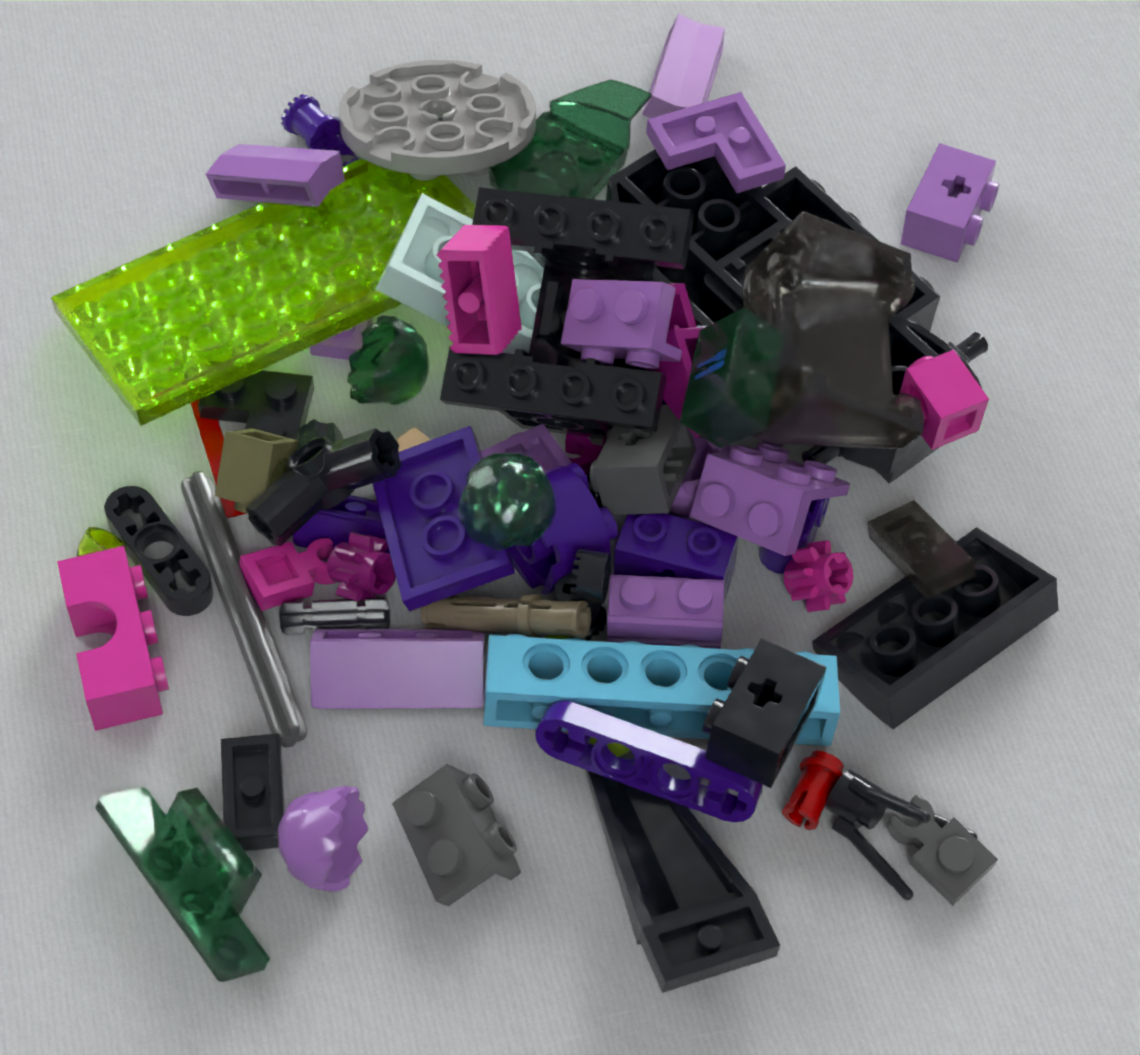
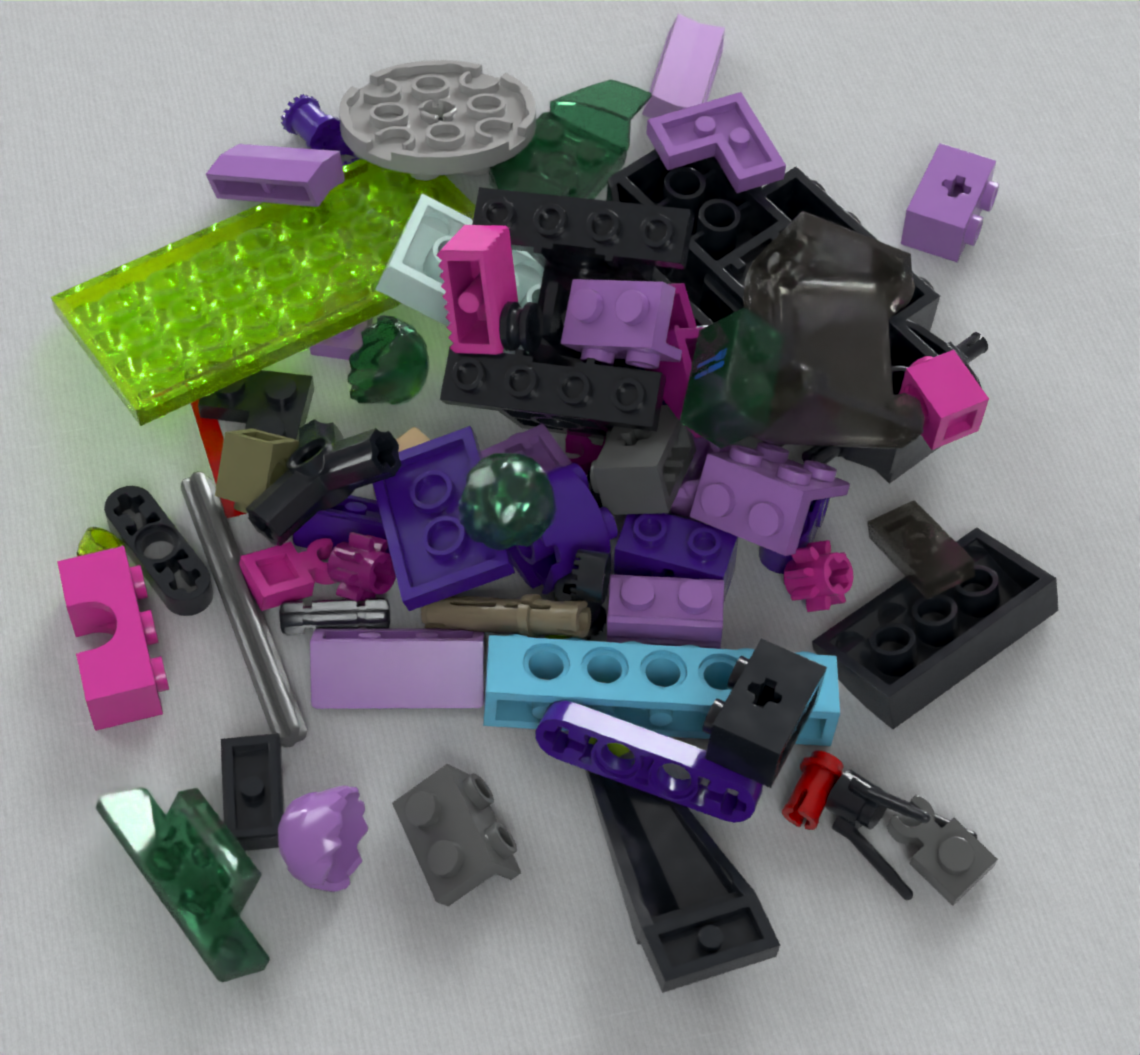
none -> black bush [499,302,543,352]

